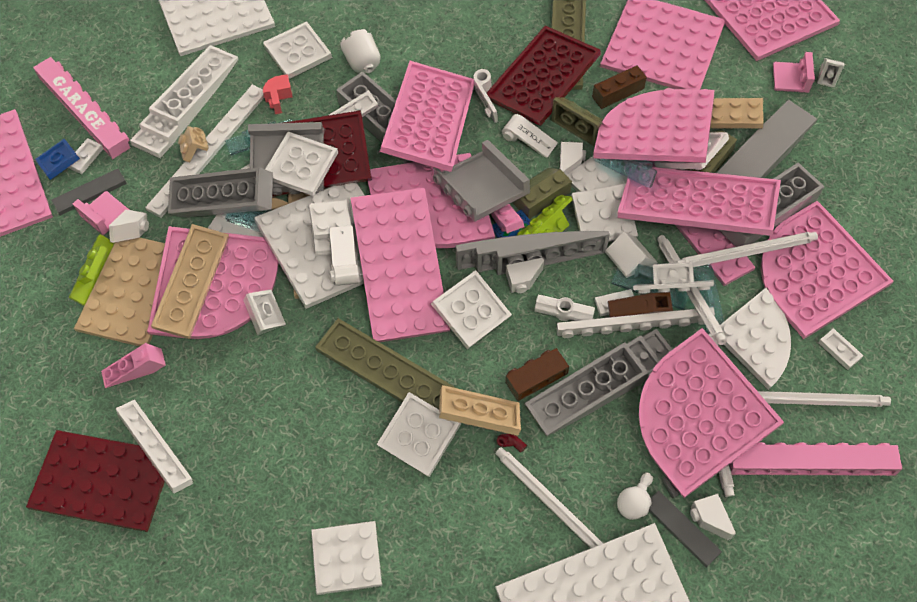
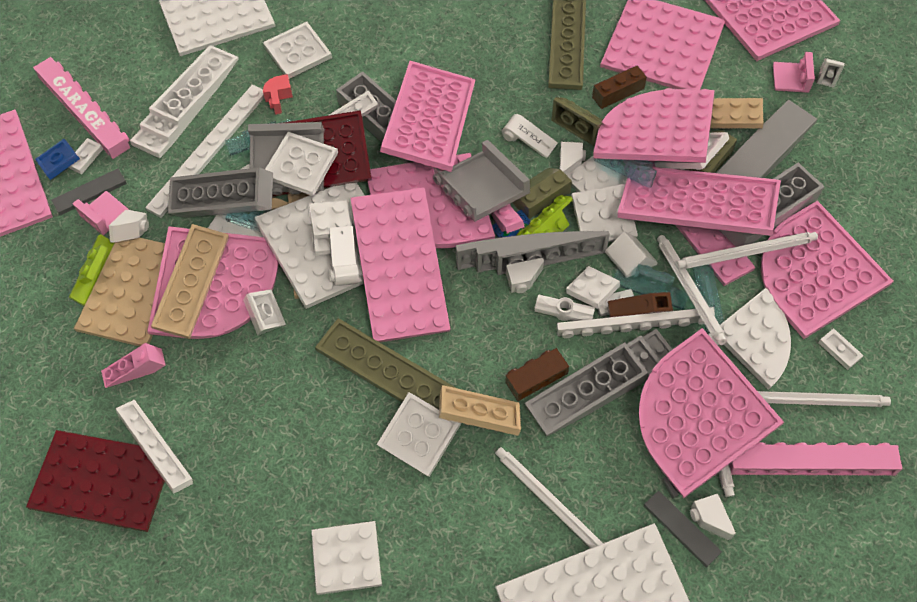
tan bracket [178,126,209,163] -> none
white cylinder [340,29,380,73] -> none
white plate [431,270,512,349] -> none
white door [474,69,498,123] -> none
dark red plate [486,25,601,126] -> none
dark red arm [496,434,528,453] -> none
white hair [617,473,653,519] -> none
white bracket [633,262,714,293] -> none
none -> white plate [566,266,620,309]

